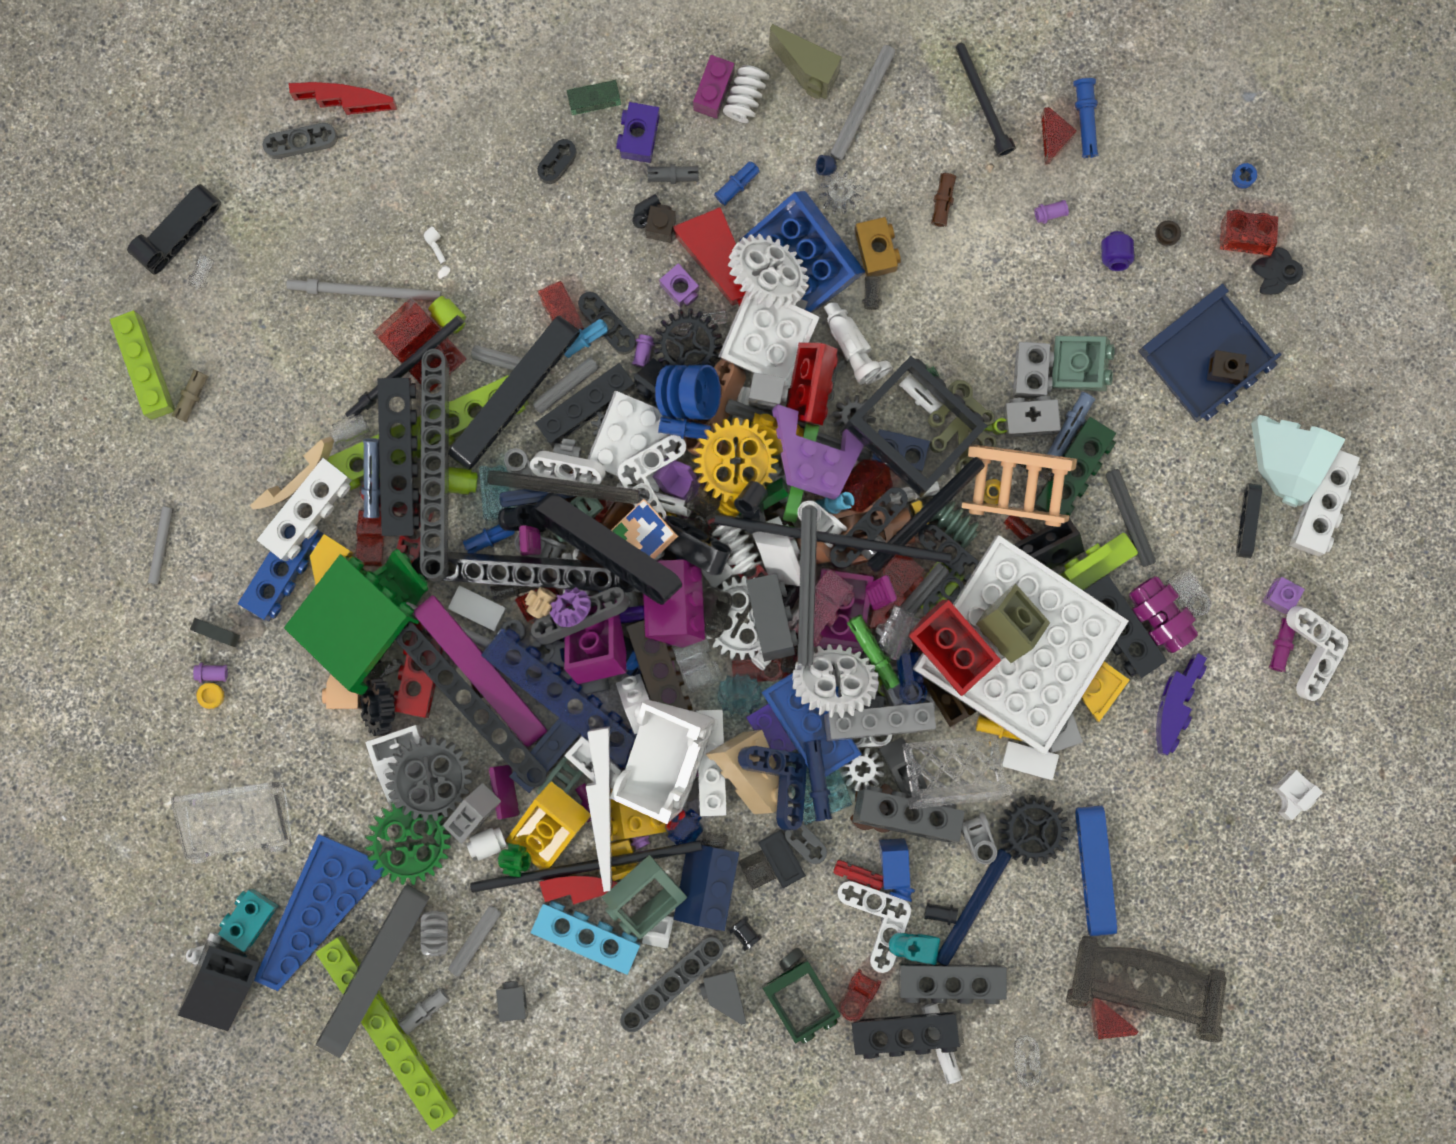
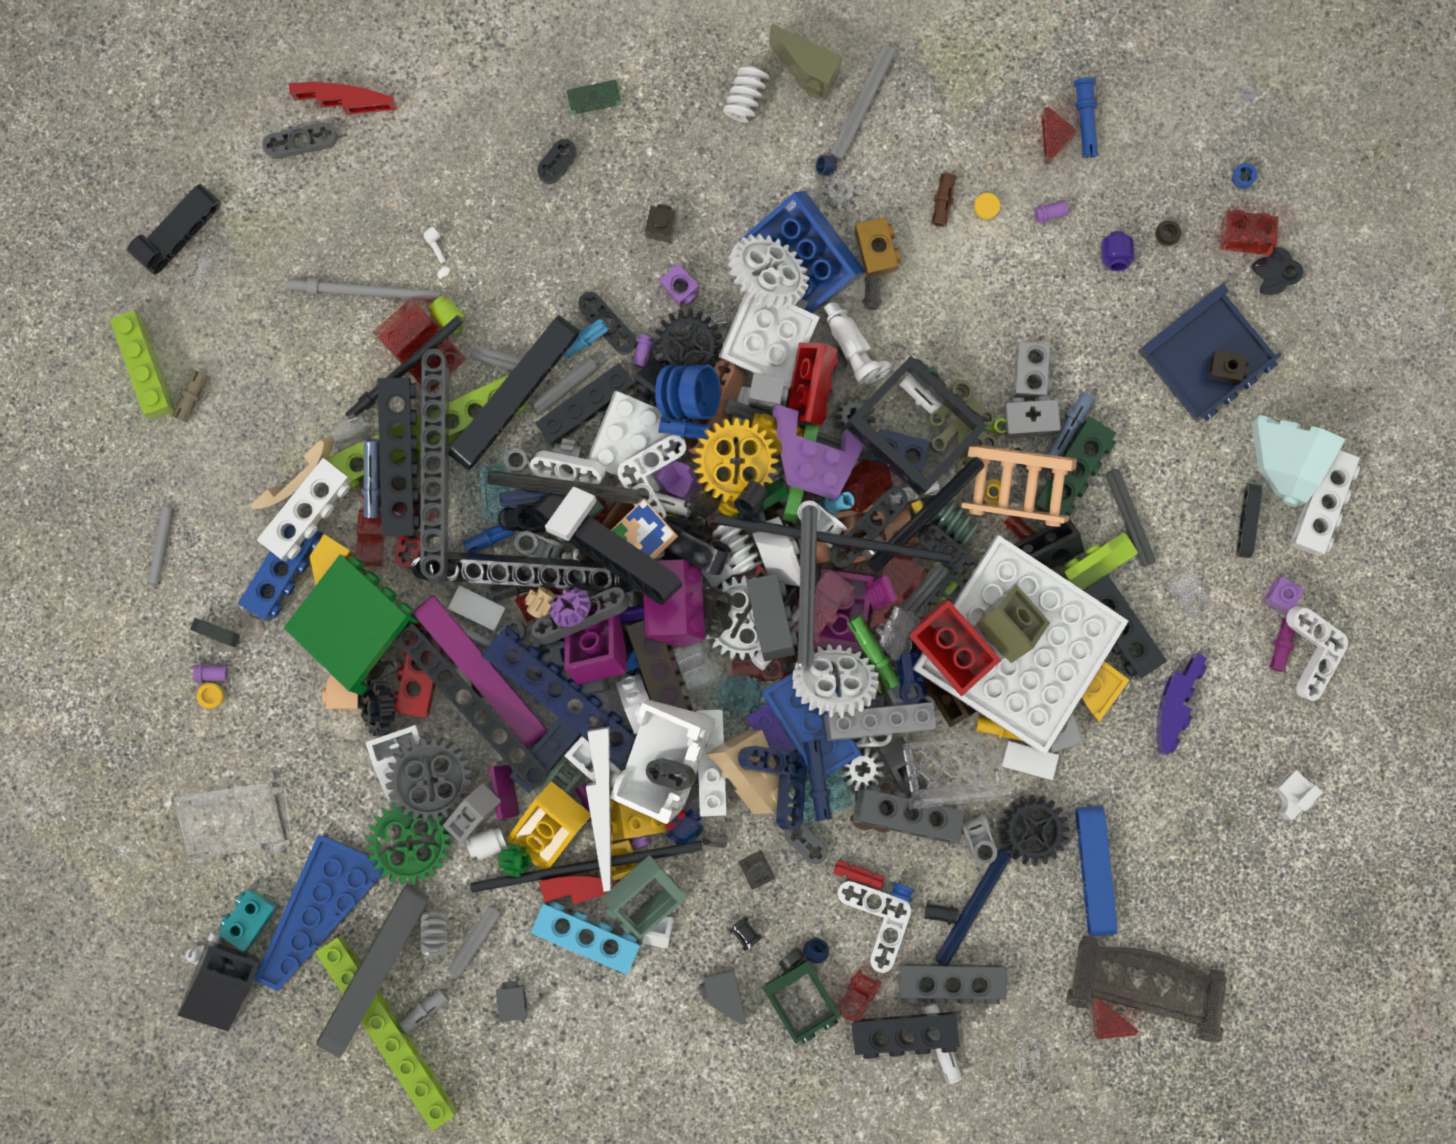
green bracket [373,549,428,606] -> none
lime brick [440,467,478,495] -> none
magenta slope [519,525,541,556] -> none
clear red slope [537,281,584,330] -> none
dark purple brick [616,102,660,163] -> none
dark grey beam [620,935,724,1032] -> none
black arm [632,194,661,229] -> none
dark grey pin [647,164,699,184] -> none
red slope [673,207,746,307] -> none
dark blue slope [673,844,739,931] -> none
magenta brick [693,55,735,119] -> none
blue axle [714,161,760,206] -> none
black tile [758,830,806,888] -> none
blue slope [879,838,910,890] -> none
teal piece [889,932,941,965] -> none
black piece [956,43,1016,157] -> none
sand green plate [1052,336,1115,392] -> none
magenta piece [1129,576,1198,653] -> none
none -> white tile [545,486,597,541]
none -> pearl dark grey beam [646,758,696,790]
none -> dark blue plate [803,938,829,963]
none -> yellow tile [974,193,1000,220]

